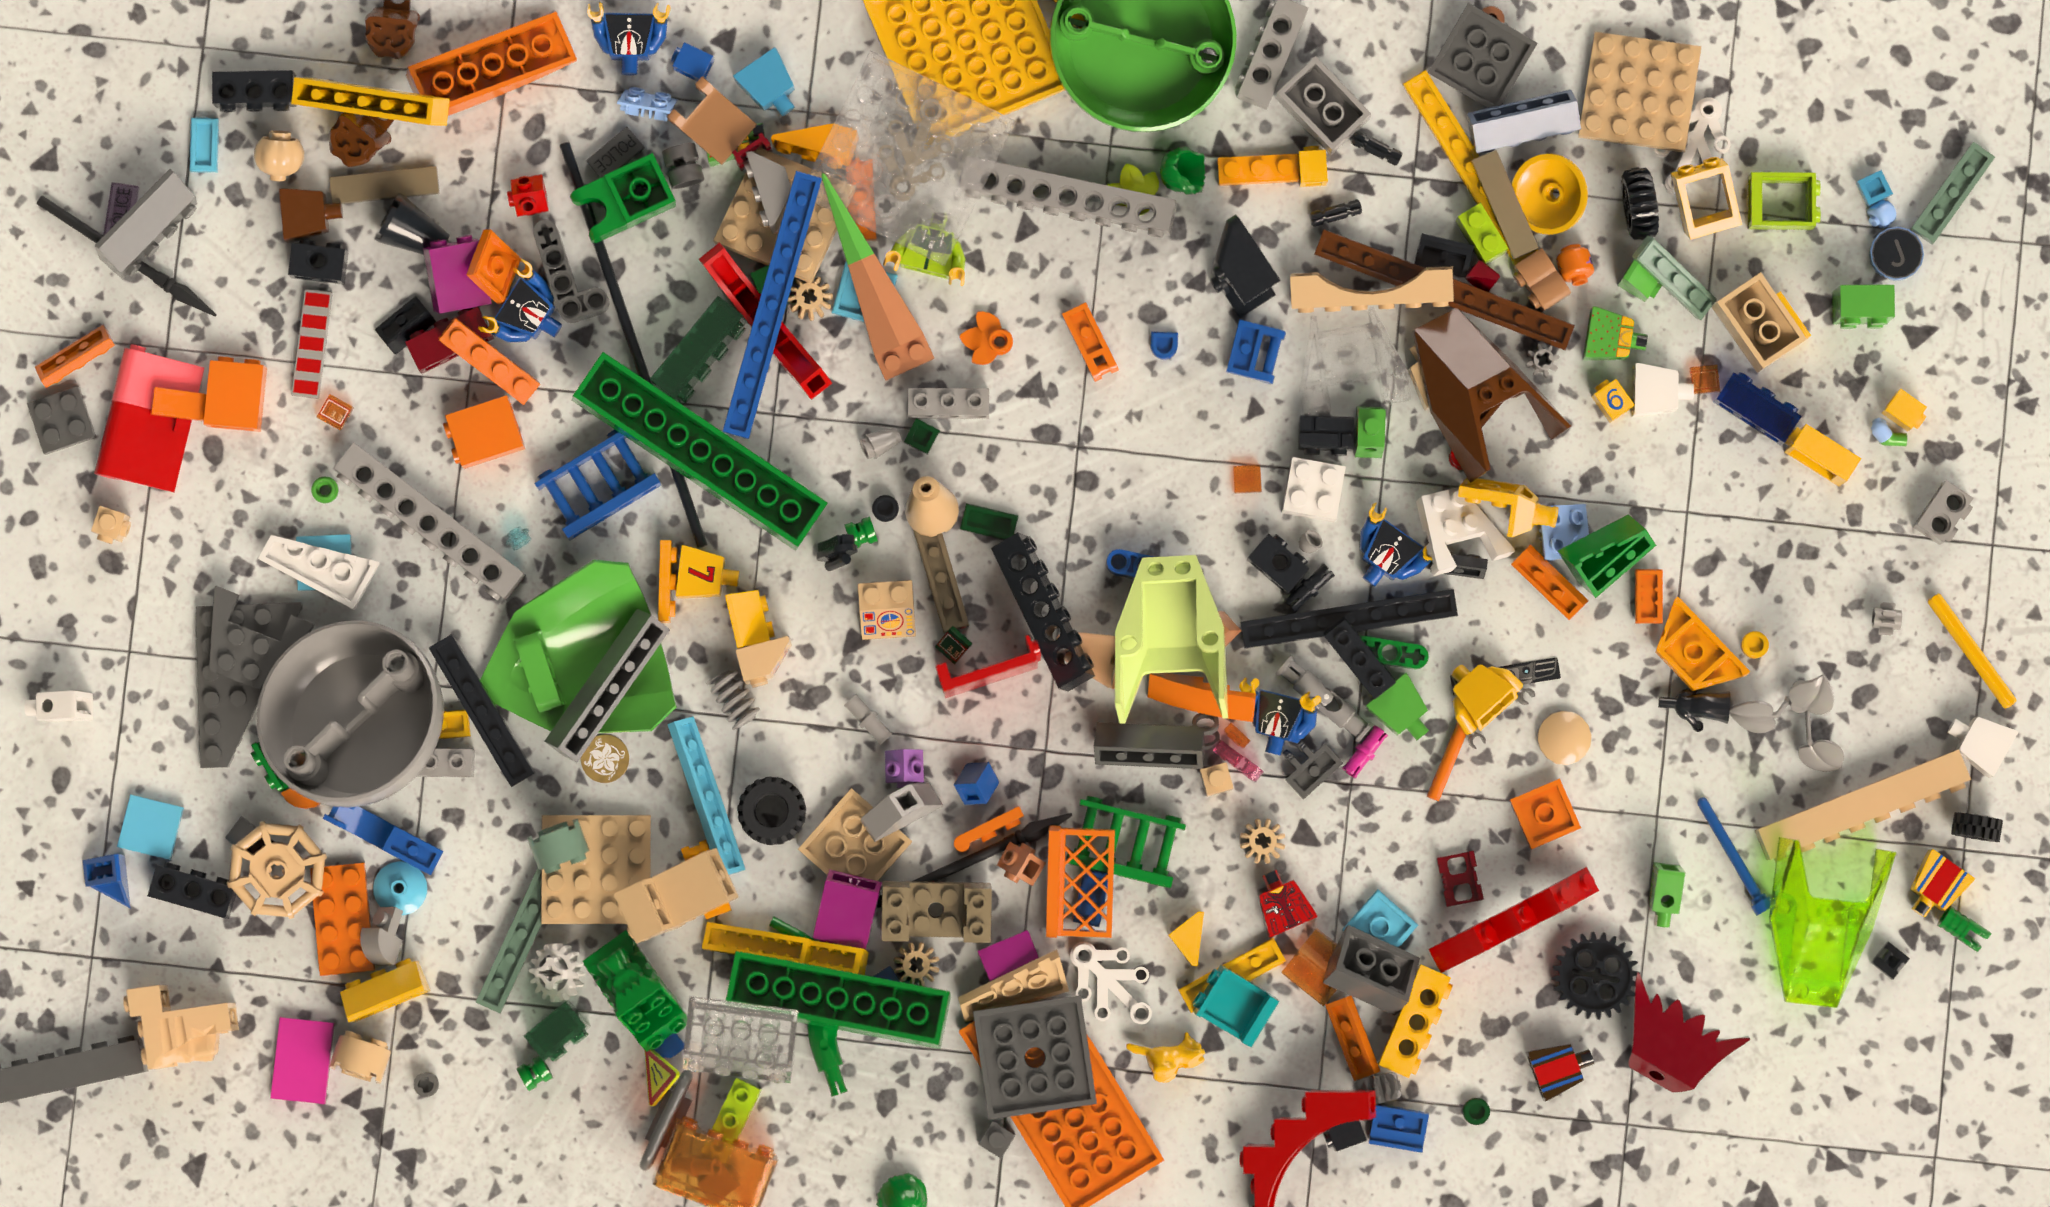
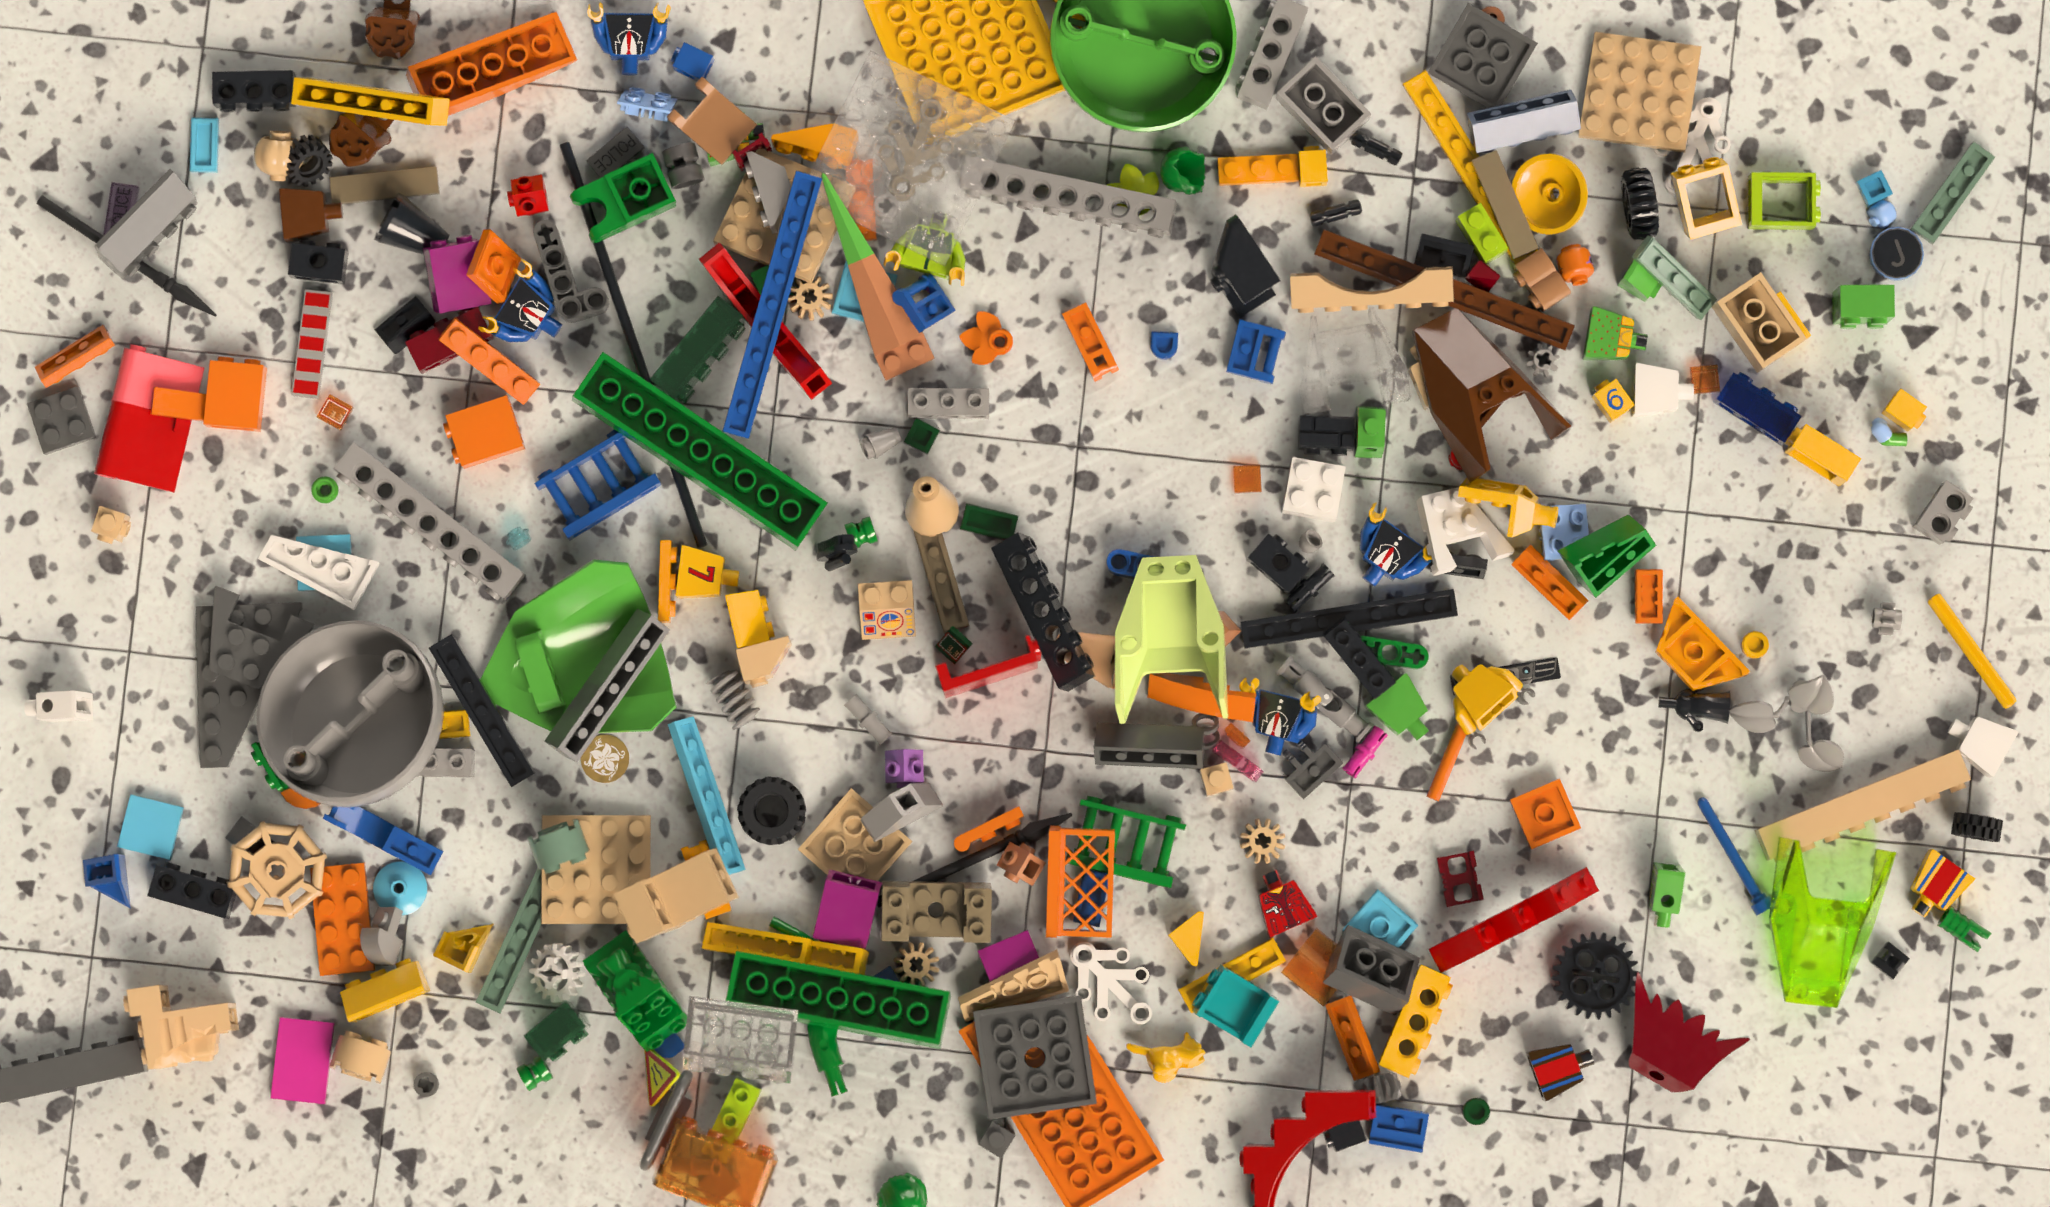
dark azure torso [733,47,795,116] -> none
black plate [872,495,899,522] -> none
blue panel [954,762,999,805] -> none
tan dish [1538,711,1592,765] -> none
none -> black tyre [286,135,333,187]
none -> yellow slope [433,924,494,973]
none -> blue plate [892,273,956,333]

